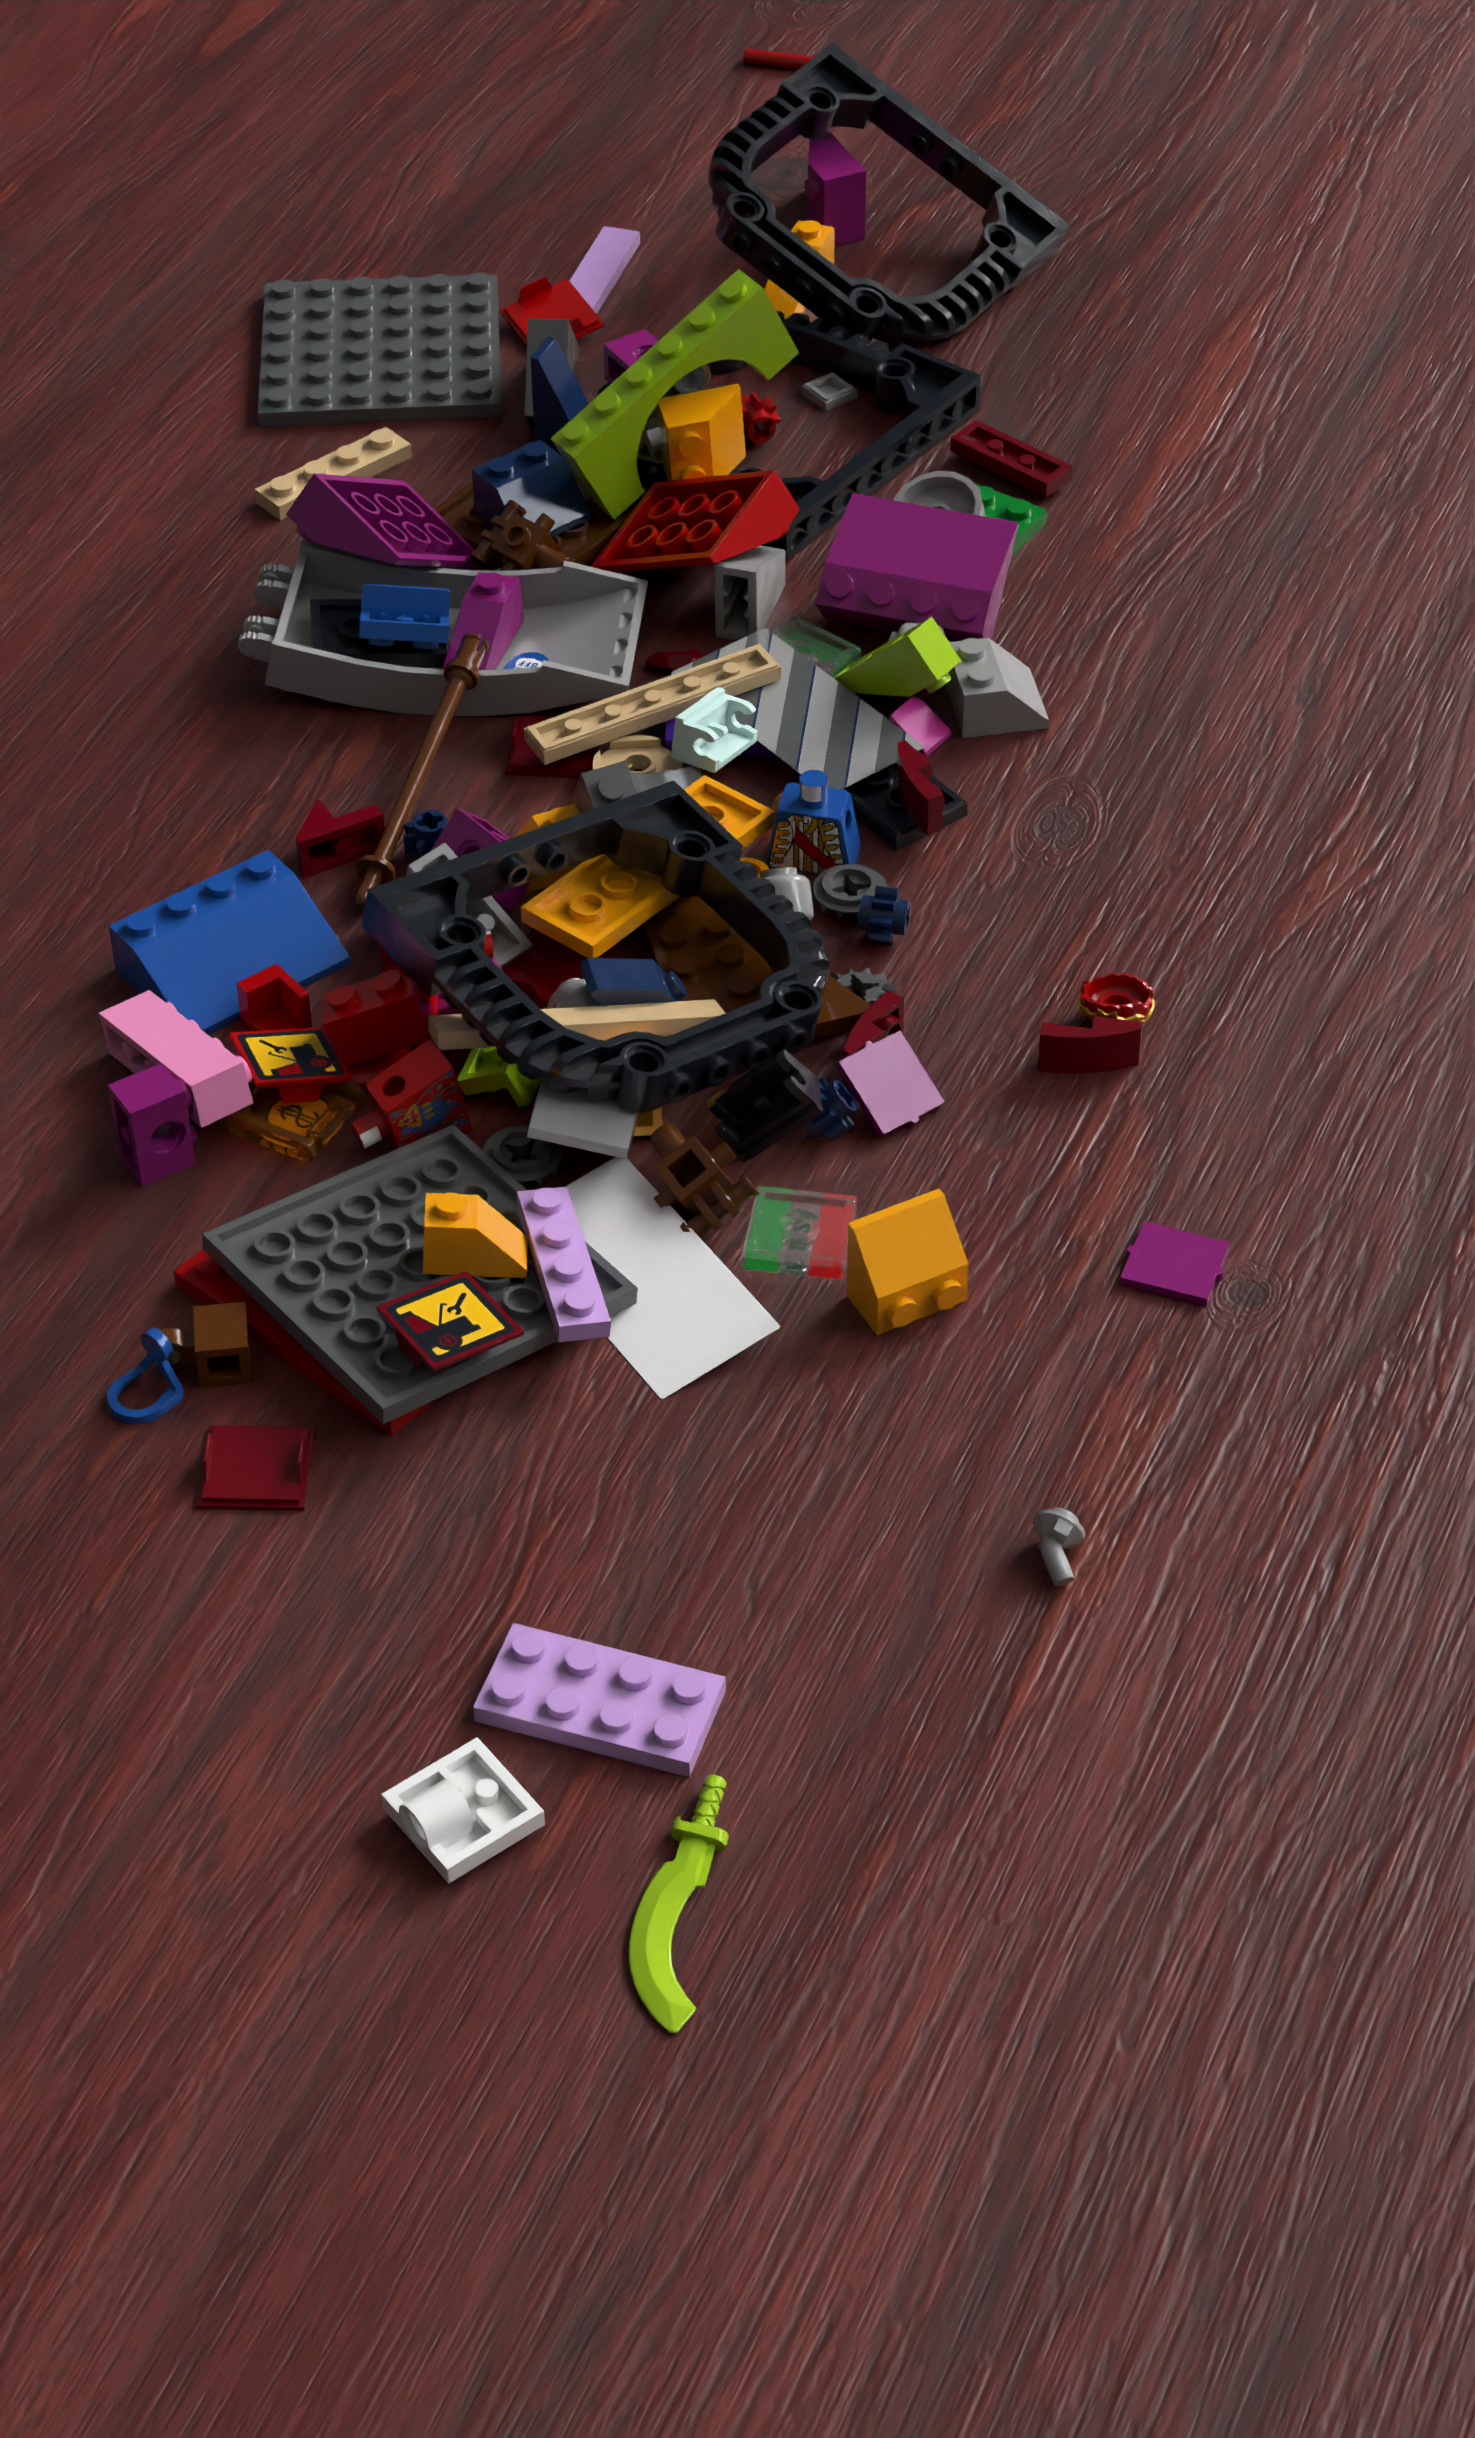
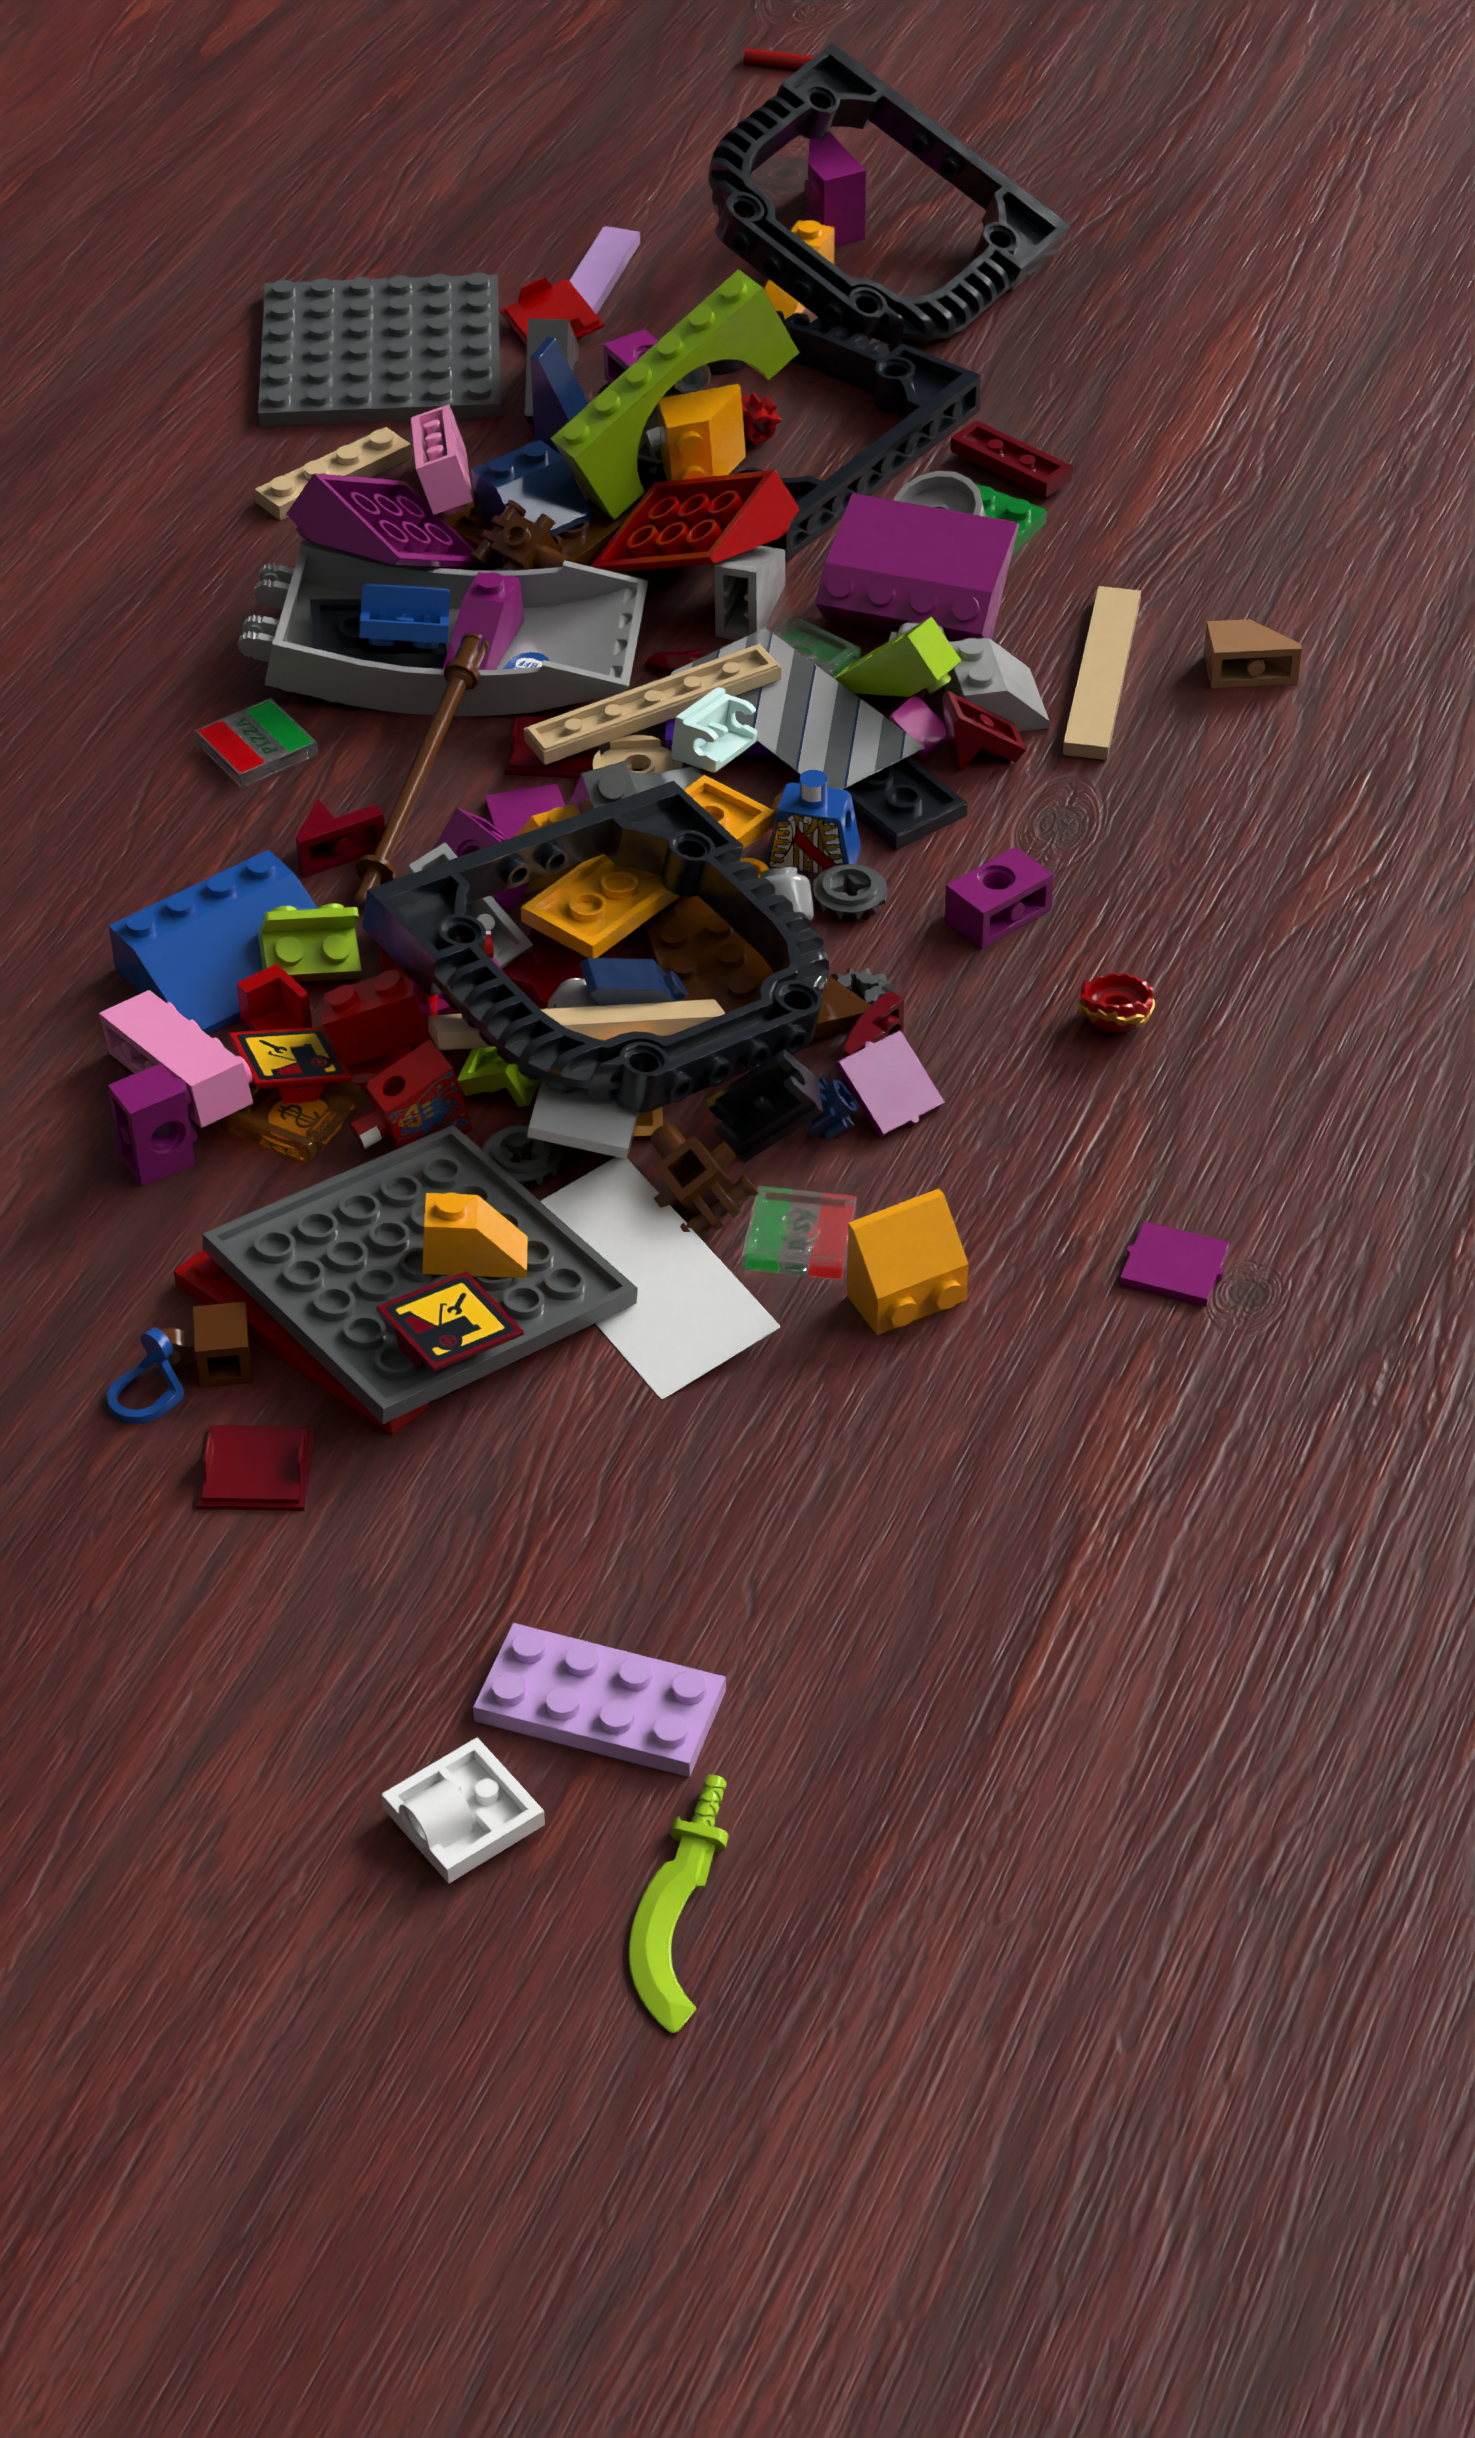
dark blue gear [403,810,447,860] -> none
lavender plate [516,1187,611,1342] -> none
light grey tile [801,372,858,411] -> none
dark blue gear [858,886,911,945] -> none
dark red slope [897,740,945,836] -> none
light grey plate [1032,1507,1086,1587] -> none
dark red slope [1038,1016,1143,1074] -> none
none -> tile [194,698,318,788]
none -> lime bracket [257,903,362,982]
none -> bright pink brick [411,404,473,515]
none -> magenta piece [485,784,565,839]
none -> dark red slope [942,691,1026,771]
none -> magenta brick [945,847,1054,949]
none -> tan tile [1063,586,1141,760]
none -> medium nougat slope [1203,619,1302,688]

